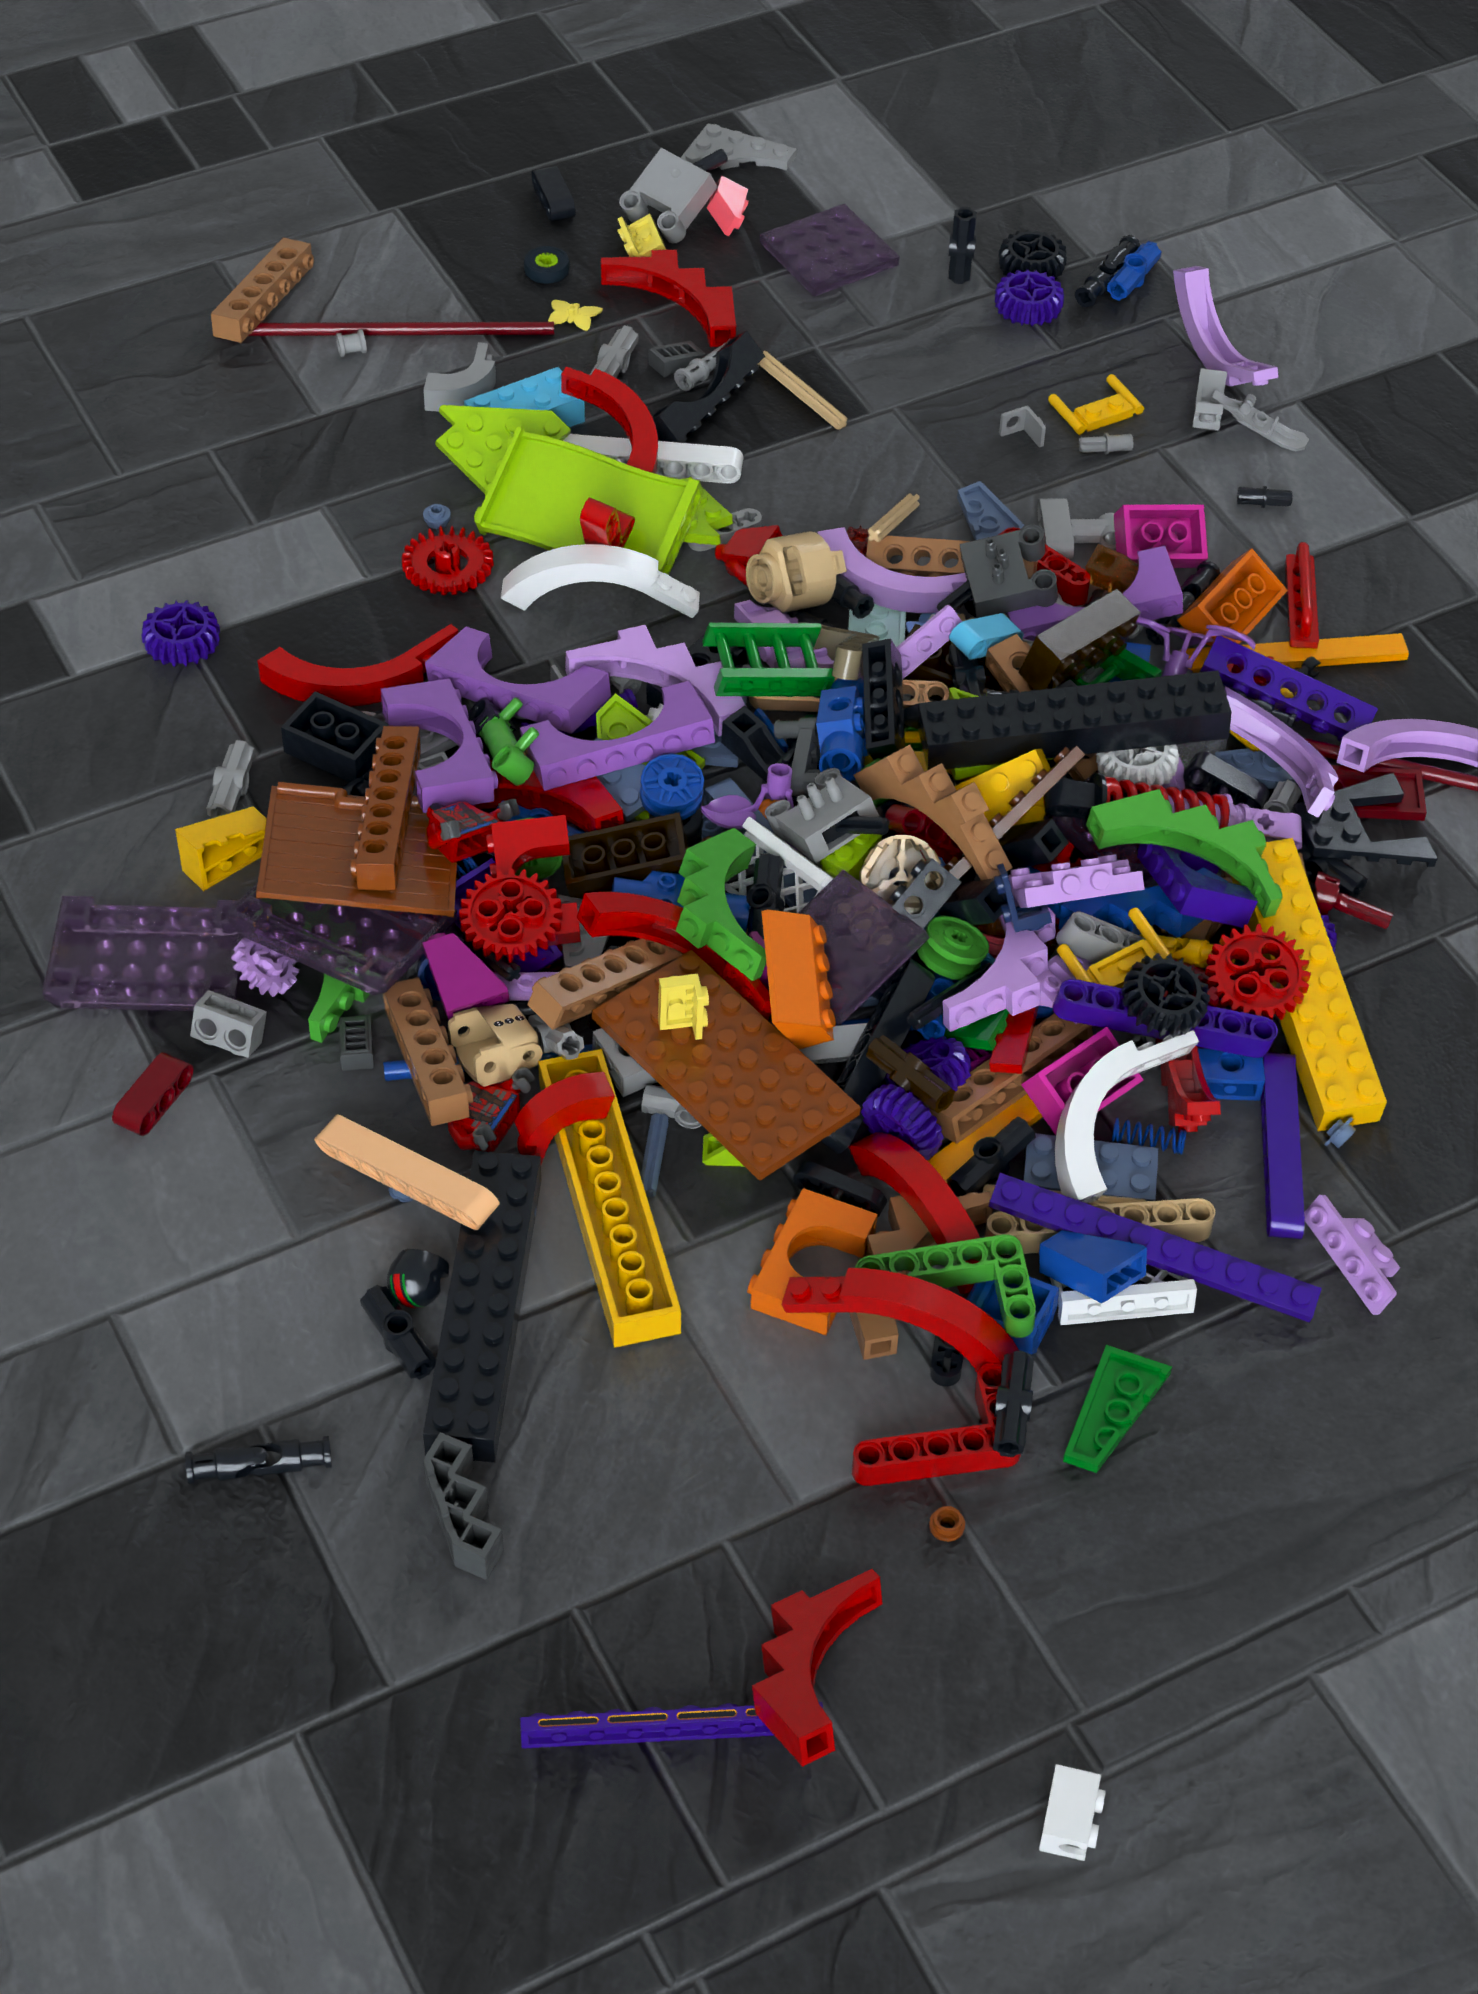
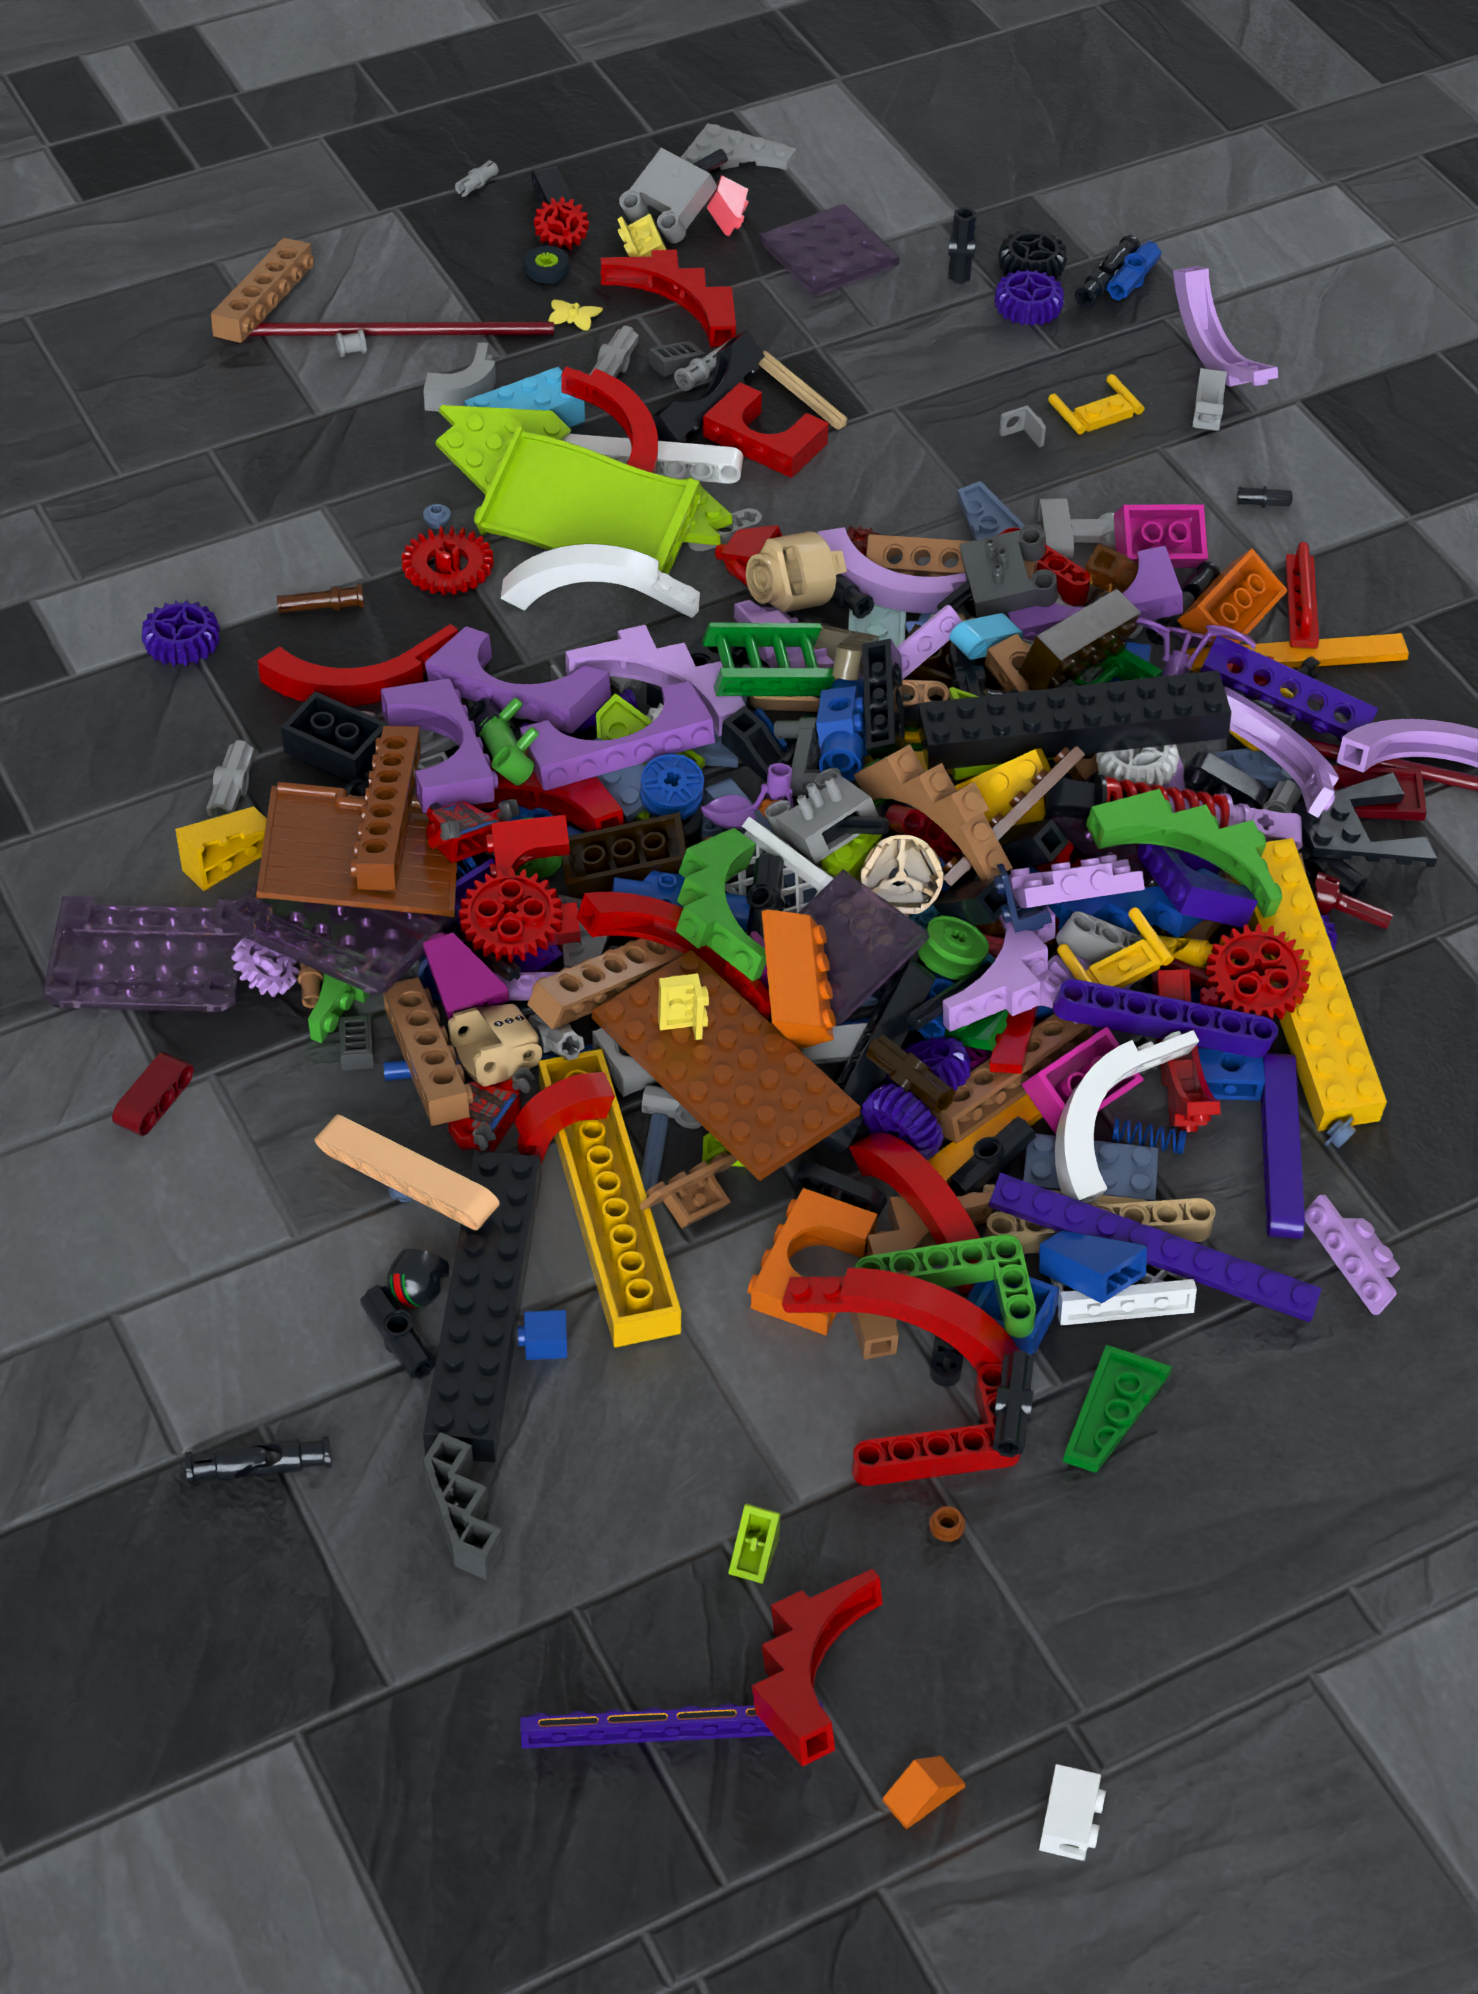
light grey brick [190,990,267,1058] -> none
red beam [580,498,635,548] -> none
tan axle [868,493,920,542] -> none
black brick [889,858,961,931] -> none
light grey axle [1078,433,1133,455] -> none
black gear [1121,953,1210,1038] -> none
light grey piece [1210,390,1309,452] -> none
none -> reddish brown pin [277,583,365,614]
none -> medium nougat pin [298,946,323,1008]
none -> light grey pin [455,160,498,196]
none -> blue brick [518,1310,567,1360]
none -> red gear [534,197,589,250]
none -> medium nougat bracket [638,1151,738,1229]
none -> red arch [703,382,829,478]
none -> lime slope [728,1503,781,1584]
none -> orange slope [882,1756,965,1830]

